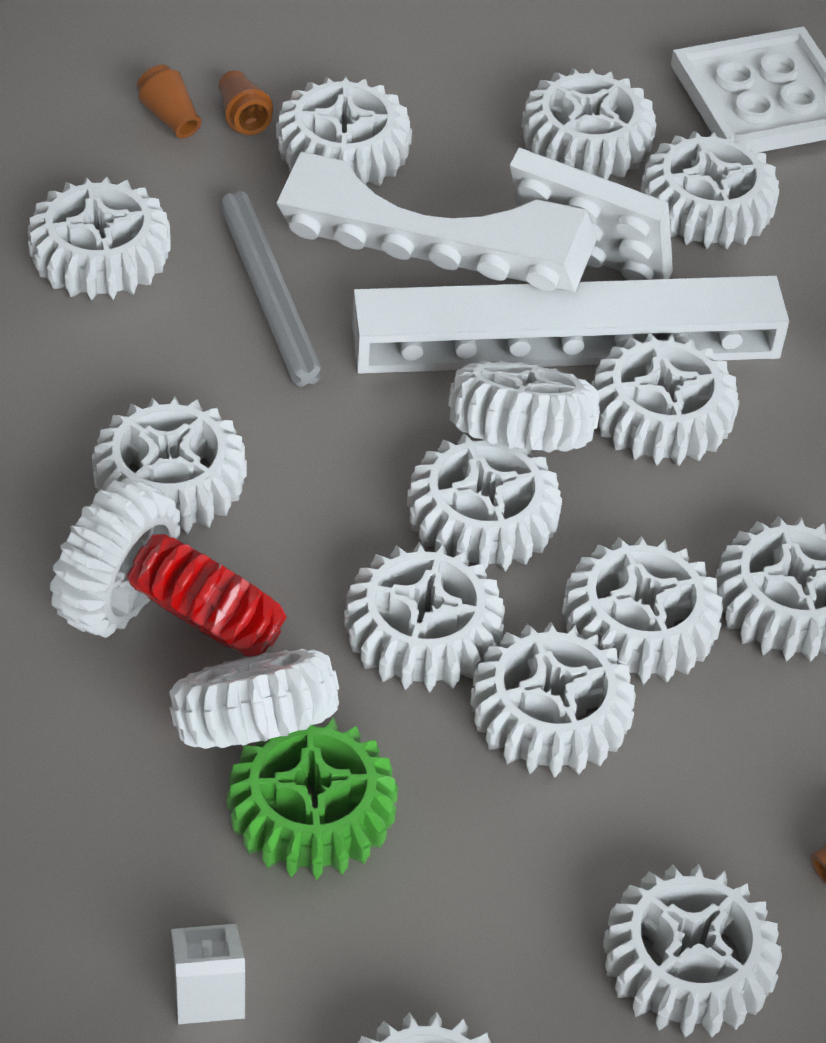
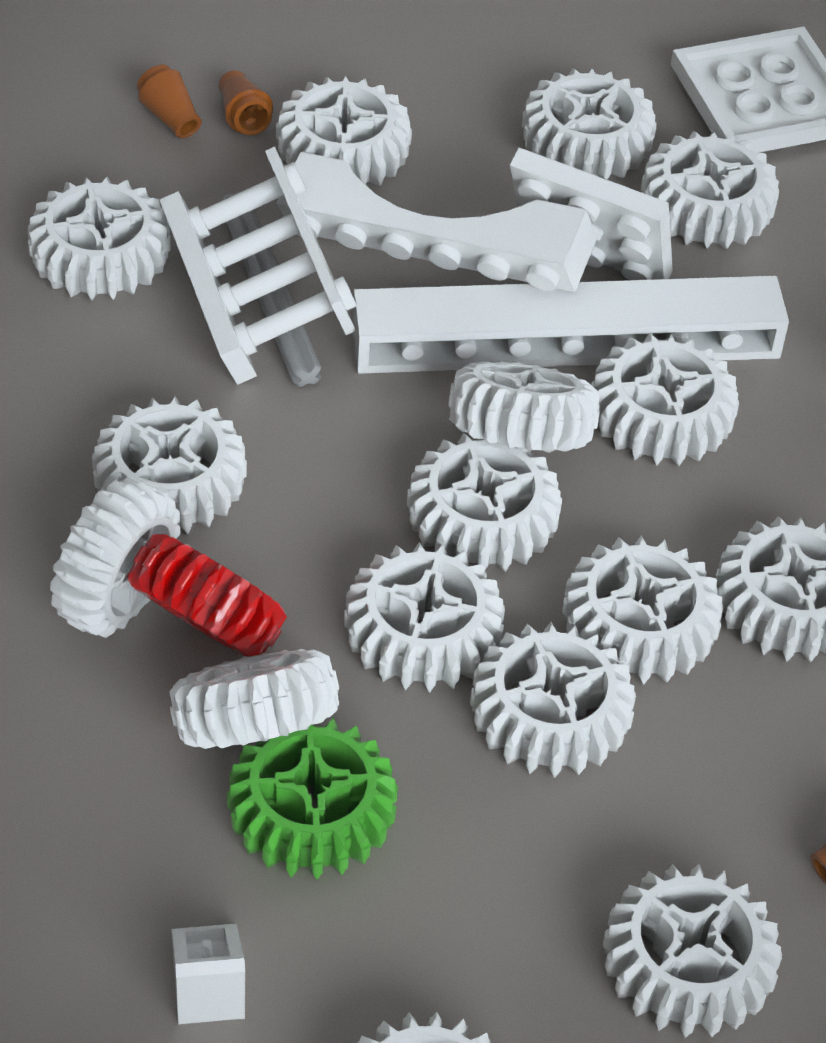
none -> white fence [160,147,357,385]

